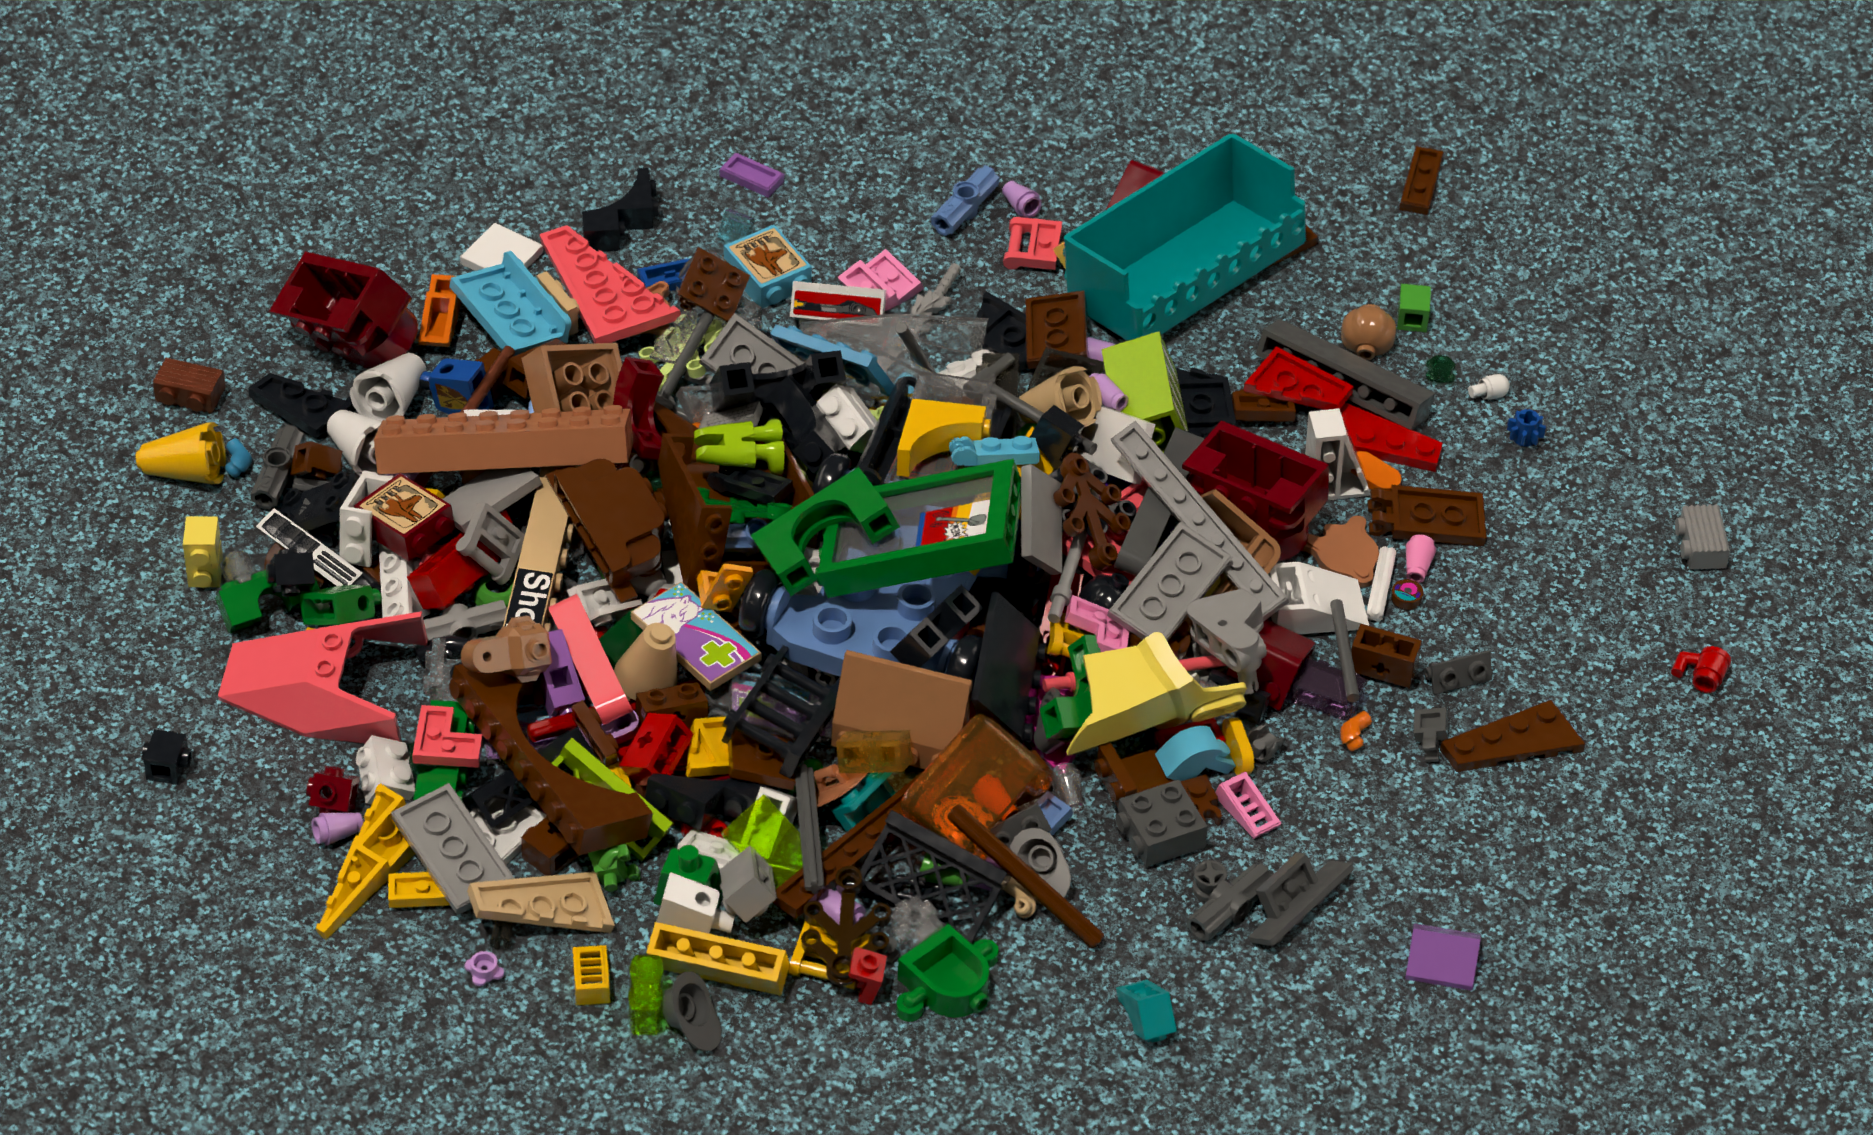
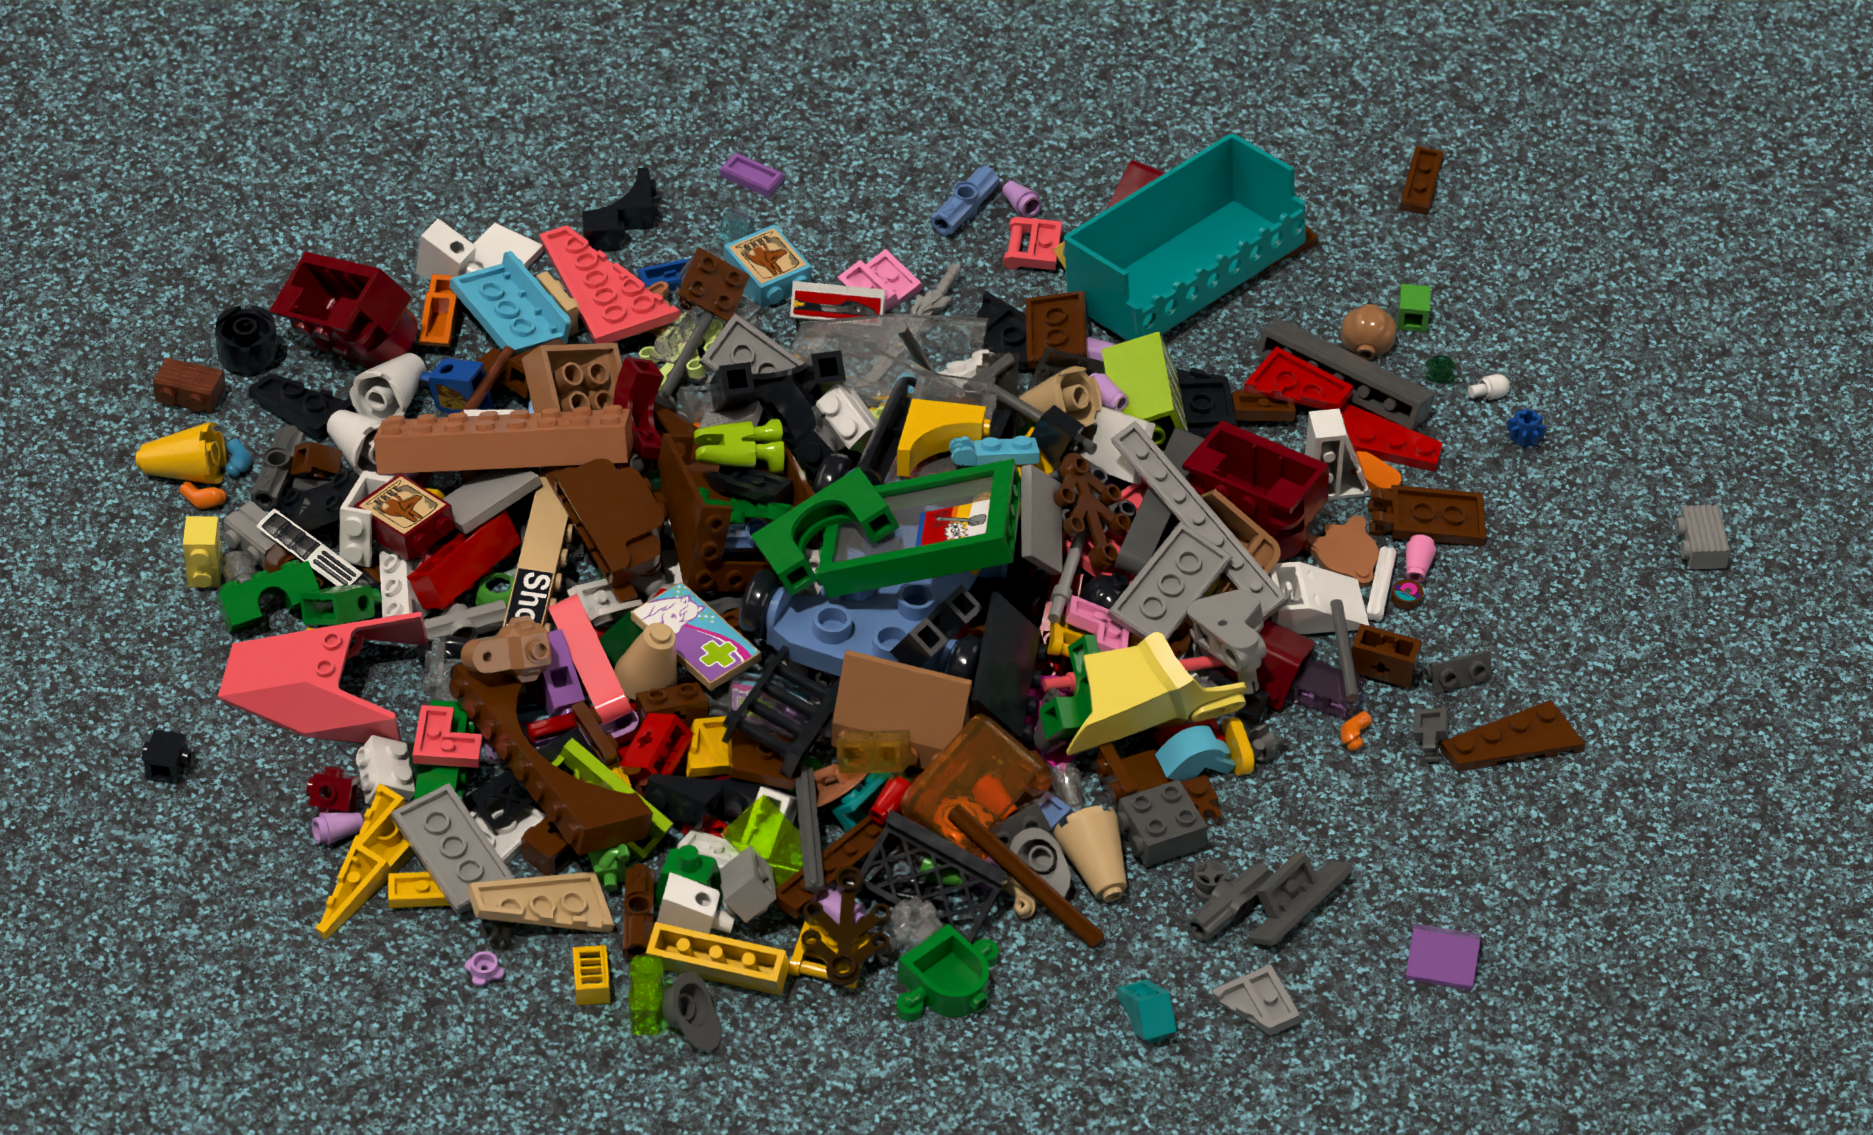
black brick [266,549,315,597] -> none
light grey plate [456,502,525,585] -> none
light orange bracket [697,564,753,612] -> none
dark azure wing [770,324,894,397] -> none
red bracket [848,947,887,1005] -> none
bright pink slope [1215,771,1282,839] -> none
red piece [1671,646,1731,693] -> none
none -> orange arm [179,481,226,510]
none -> black brick [215,305,279,377]
none -> light grey brick [224,501,276,569]
none -> white torso [416,219,483,280]
none -> reddish brown piece [623,864,655,961]
none -> red cone [869,776,915,825]
none -> tan cone [1053,806,1127,902]
none -> light grey wing [1212,964,1301,1036]

